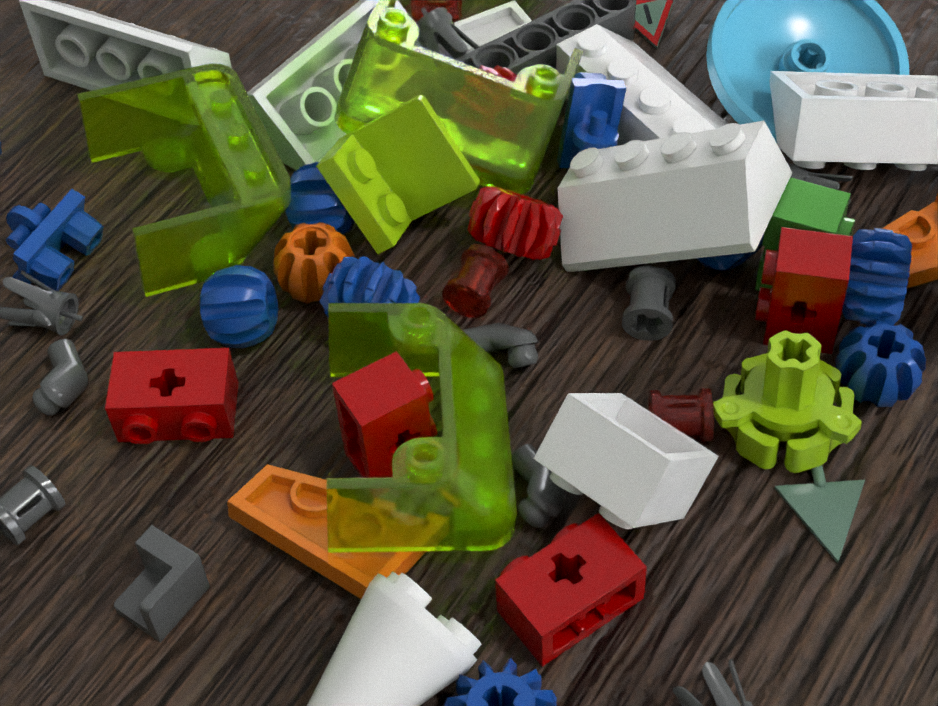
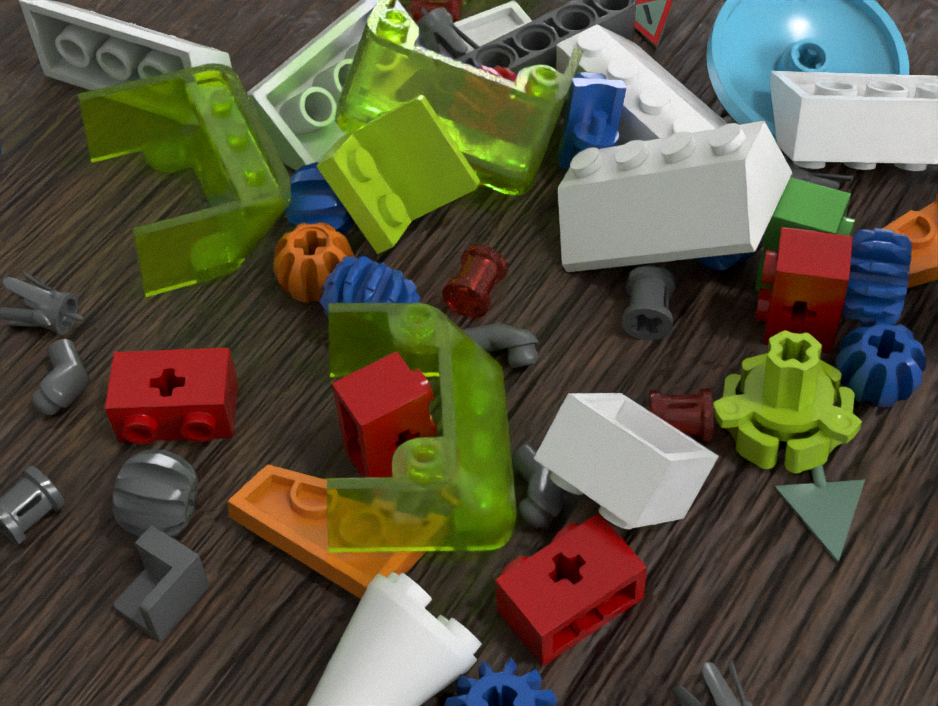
blue hips [6,189,104,291] -> none
blue piece [200,265,278,349] -> none
red gear [467,186,563,260] -> none
none -> dark grey piece [112,450,198,538]

